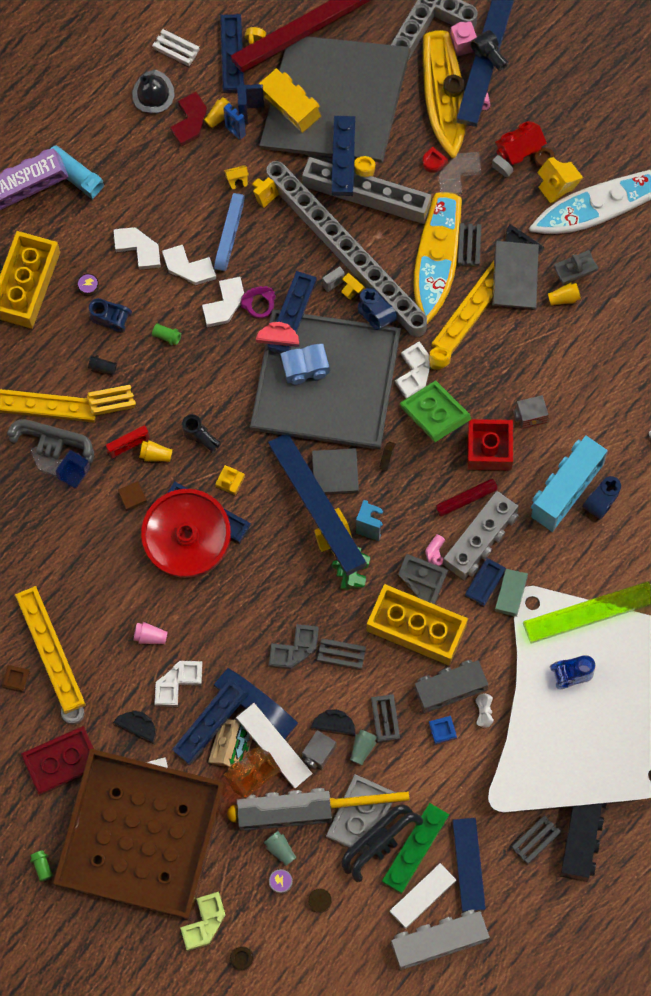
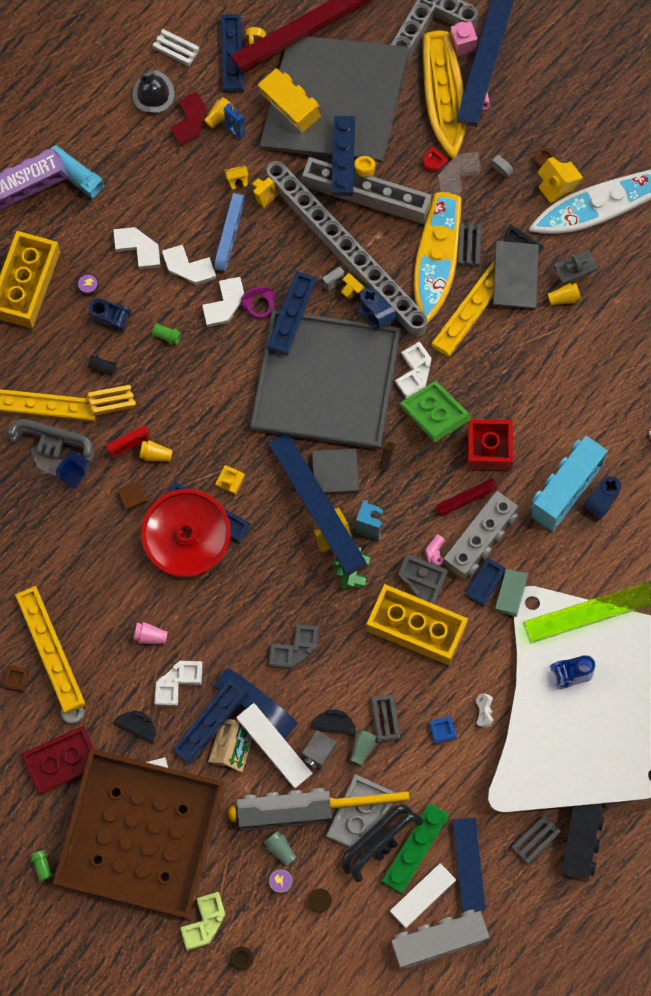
black pin [182,414,222,453] -> none
clear orange brick [223,747,281,798] -> none
dark blue panel [237,84,264,124] -> none
coral tile [256,322,299,347] -> none
medium blue brick [281,344,330,385] -> none
dark grey tile [317,638,366,670] -> none
dark grey brick [414,660,488,714] -> none
yellow tile [429,347,451,370] -> none
dark brown tile [443,75,464,97] -> none
black pin [470,30,509,71] -> none
red brick [495,121,547,164] -> none
flat silver brick [513,395,549,429] -> none

